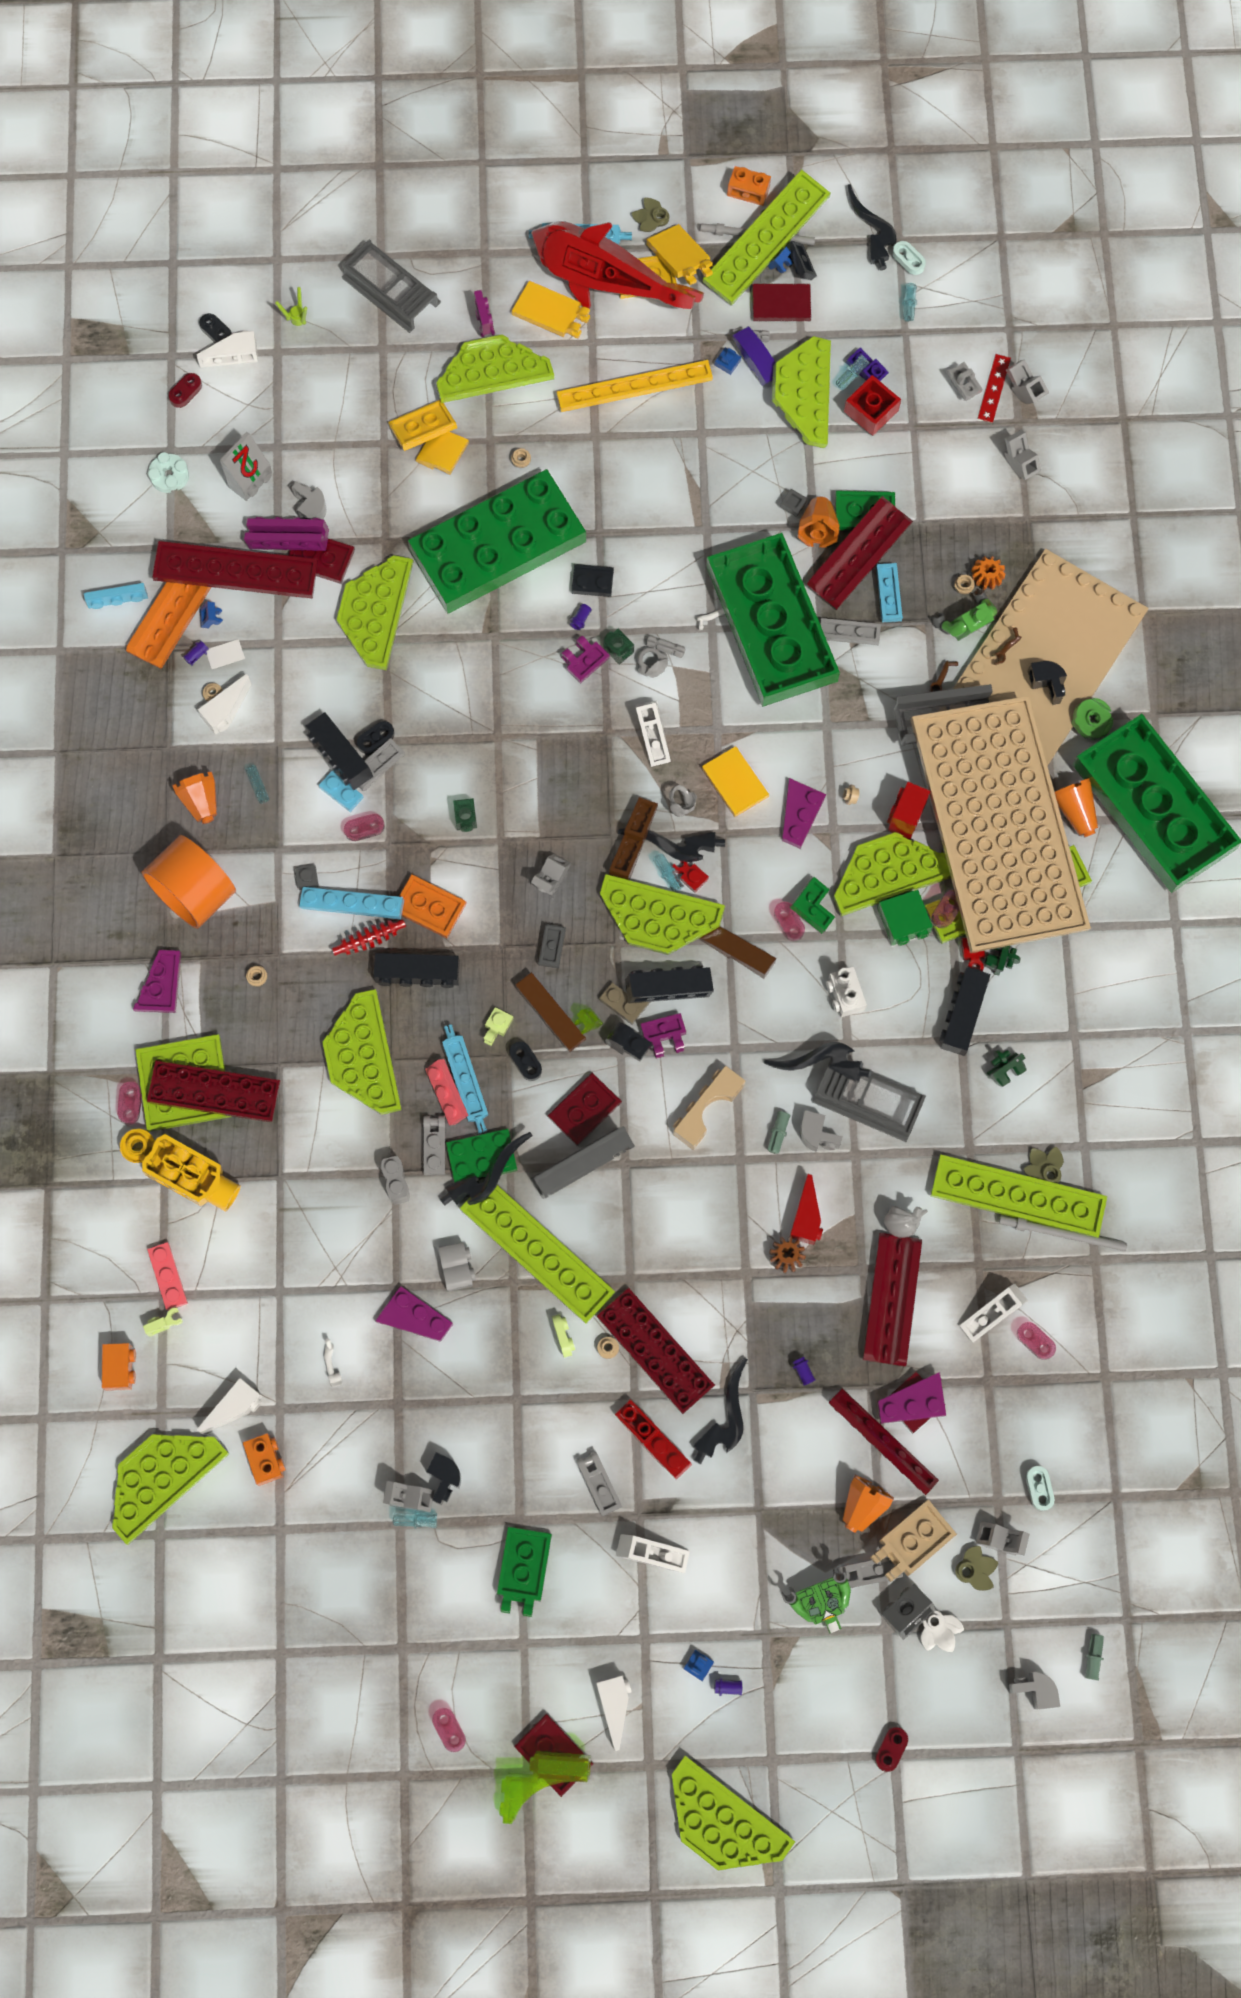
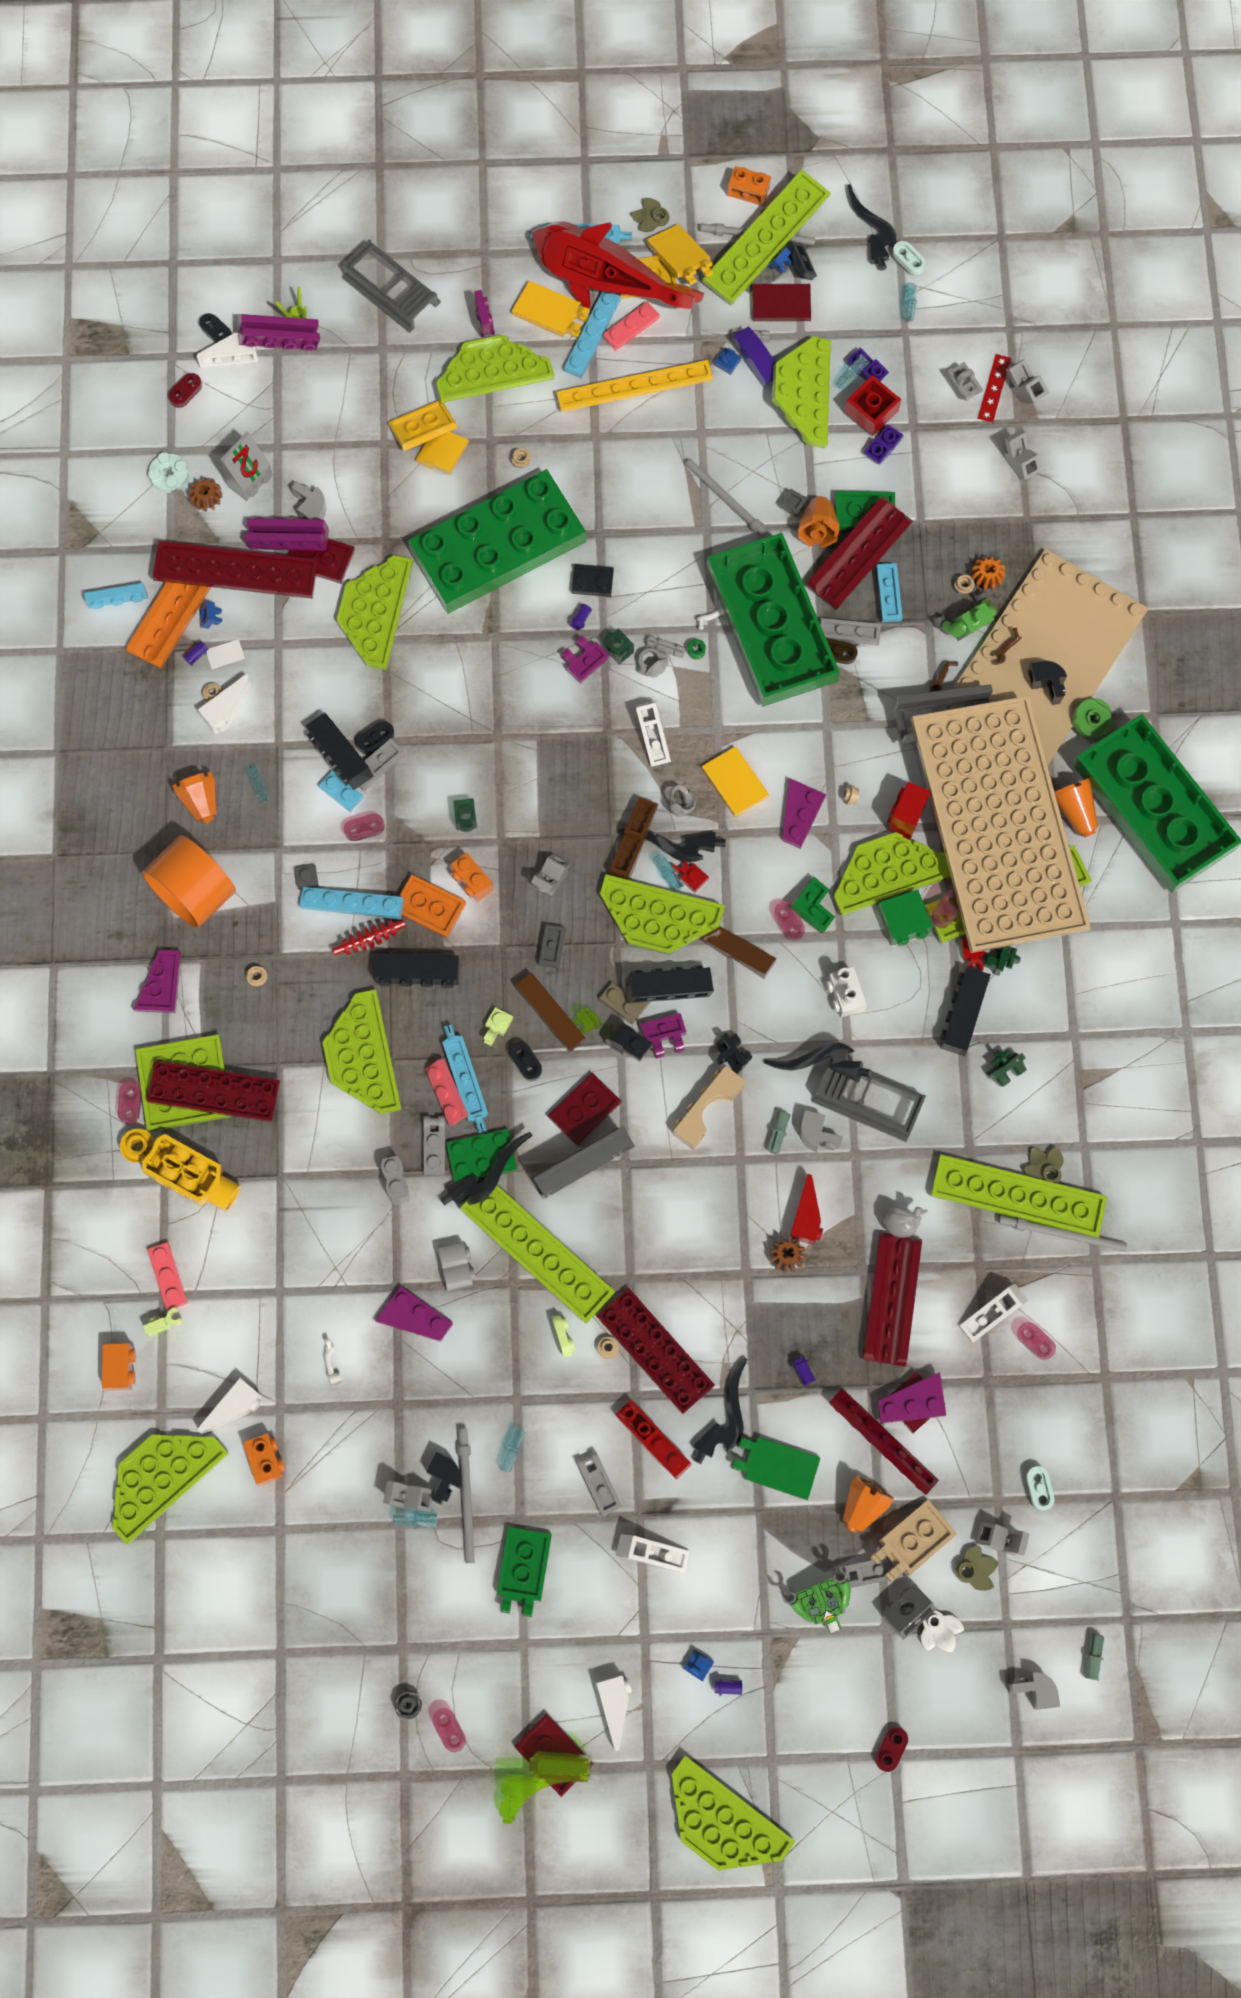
none -> dark orange gear [188,477,223,512]
none -> magenta brick [238,314,320,351]
none -> dark grey plate [394,1690,422,1719]
none -> orange brick [450,852,493,903]
none -> light grey bar [457,1428,475,1564]
none -> clear light blue axle [499,1427,526,1473]
none -> medium azure plate [564,291,621,379]
none -> coral plate [603,301,660,351]
none -> light grey bar [685,459,773,538]
none -> green bush [688,639,706,660]
none -> black hips [715,1033,752,1074]
none -> green tile [731,1437,821,1501]
none -> dark brown plate [826,639,858,665]
none -> dark purple slope [864,424,904,465]

